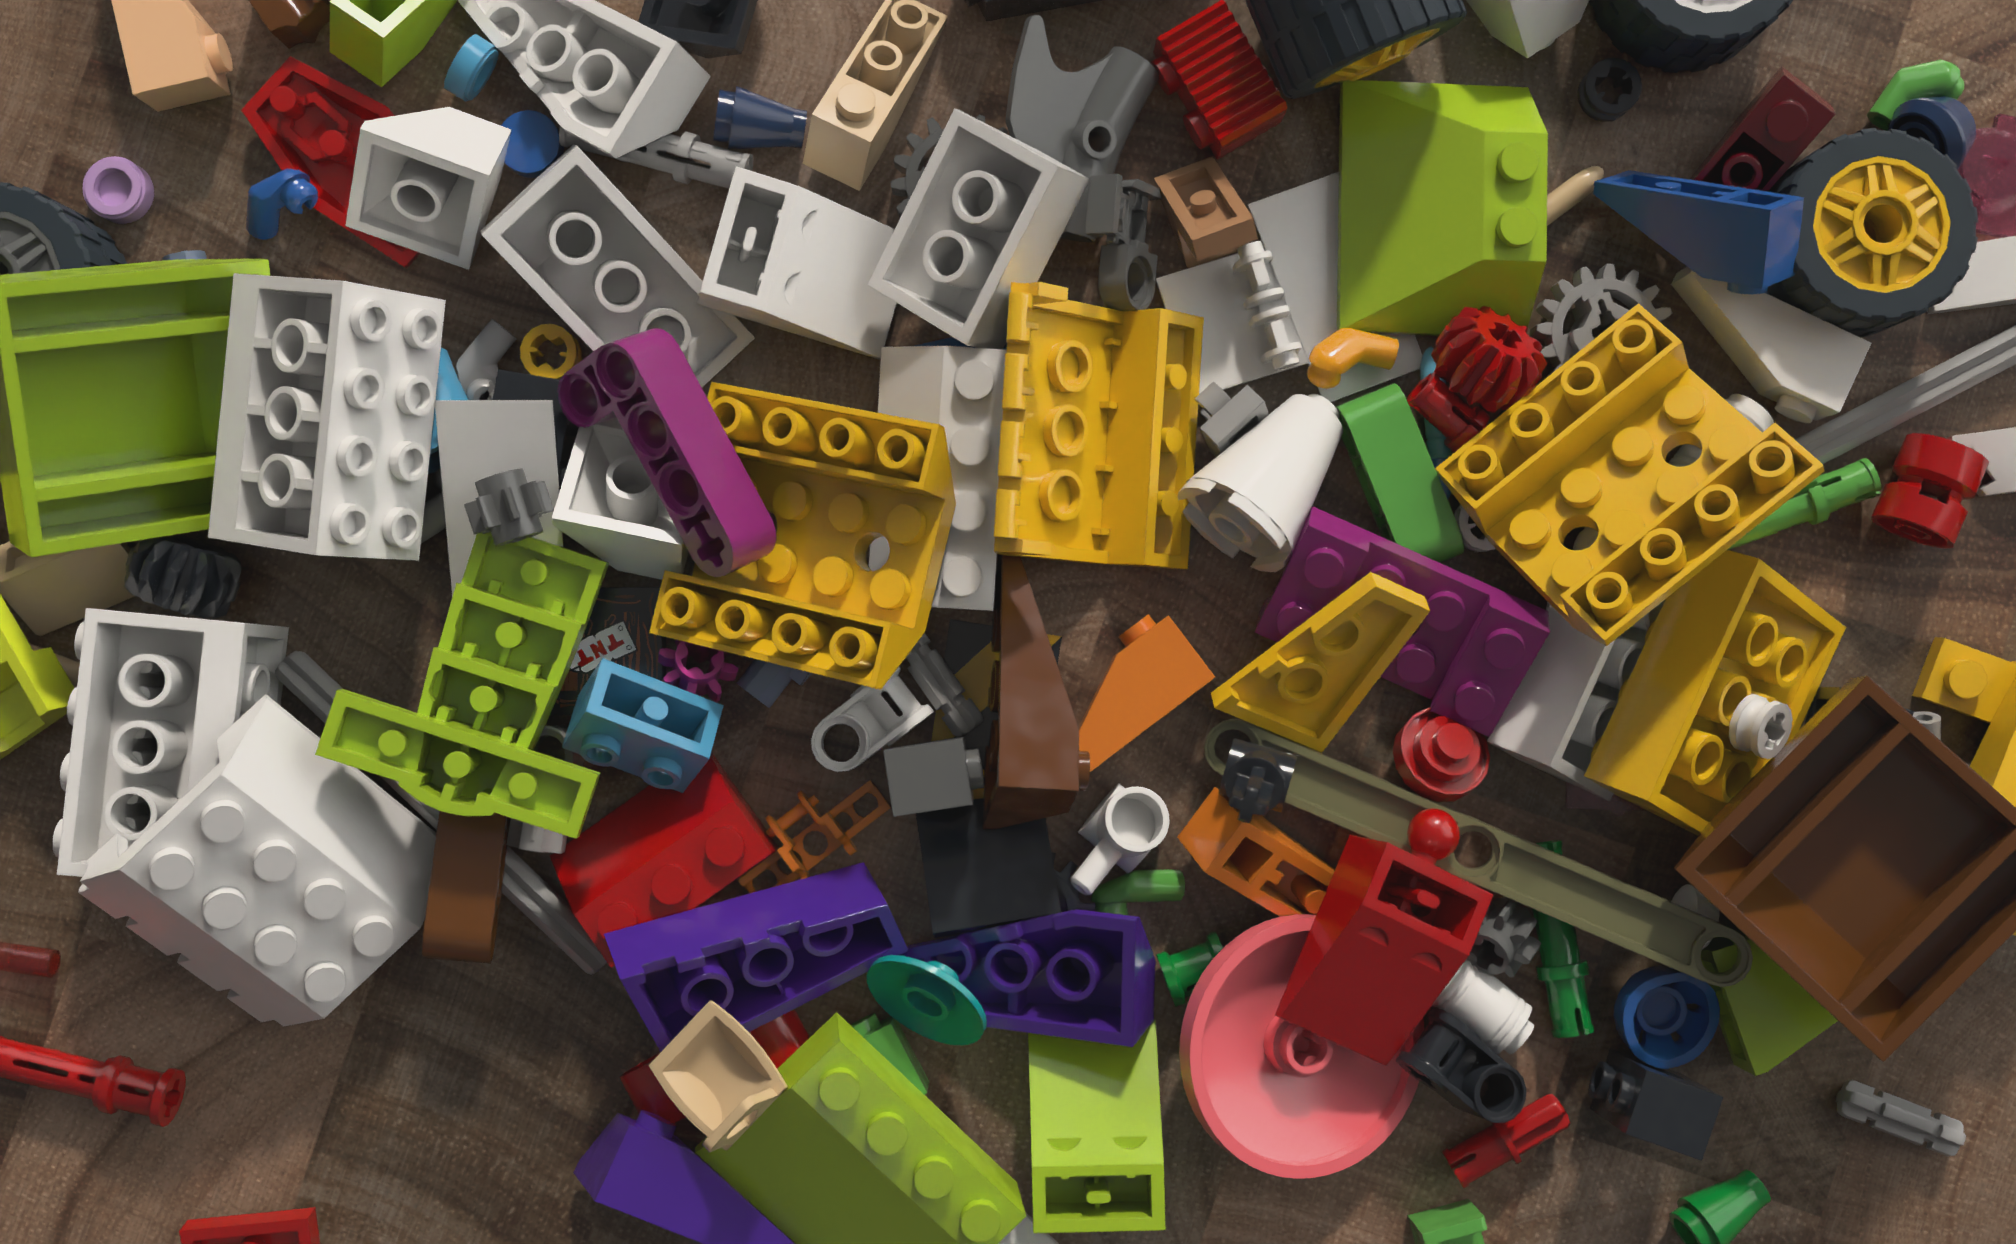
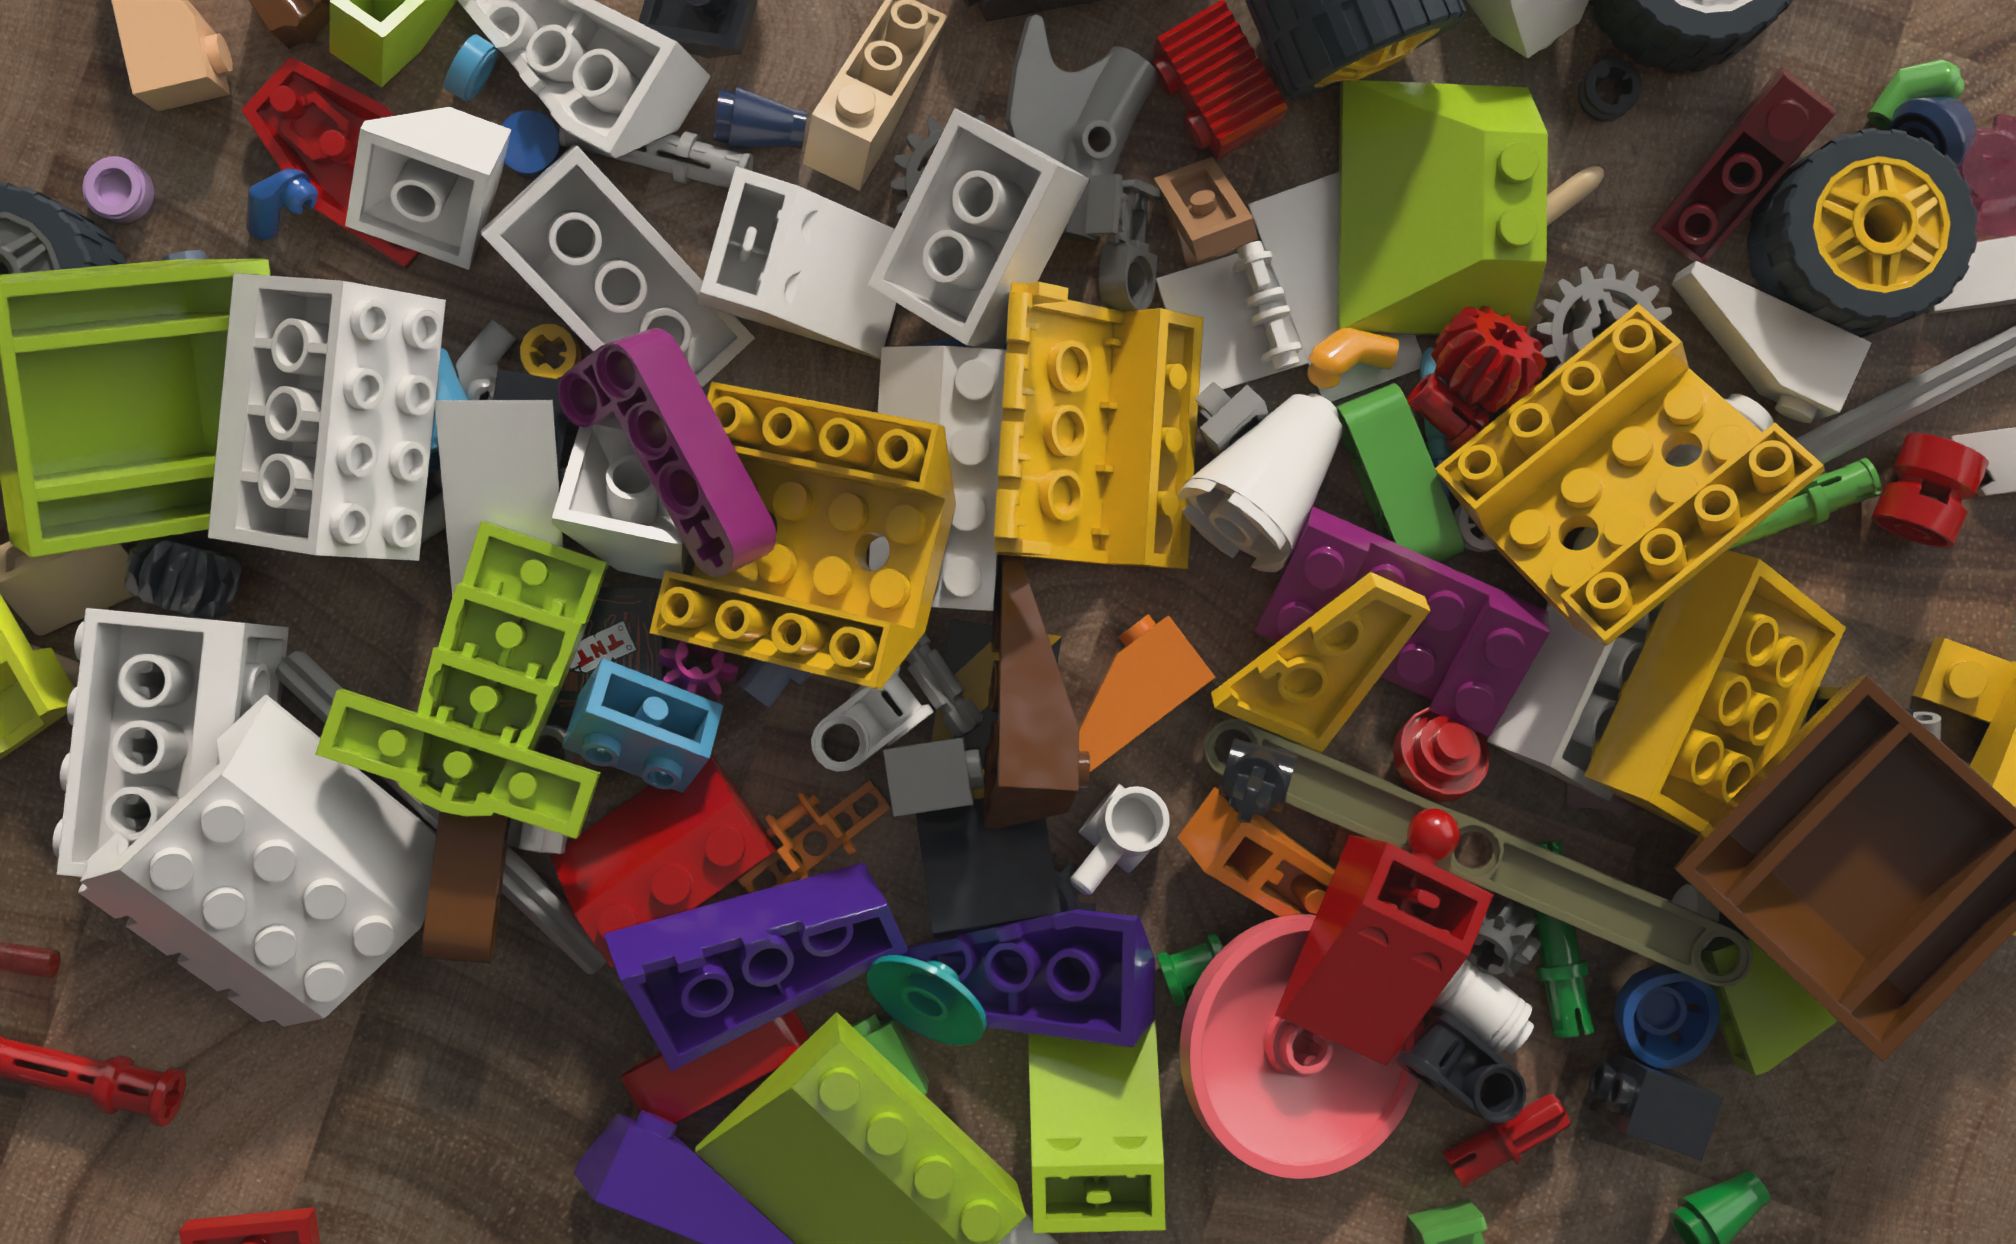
dark grey gear [464,468,554,547] -> none
tan piece [649,1000,788,1152] -> none
bright green arm [1091,869,1185,915] -> none
blue slope [1593,170,1804,295] -> none
white bush [1729,694,1793,759] -> none
light grey axle [1835,1080,1966,1157] -> none

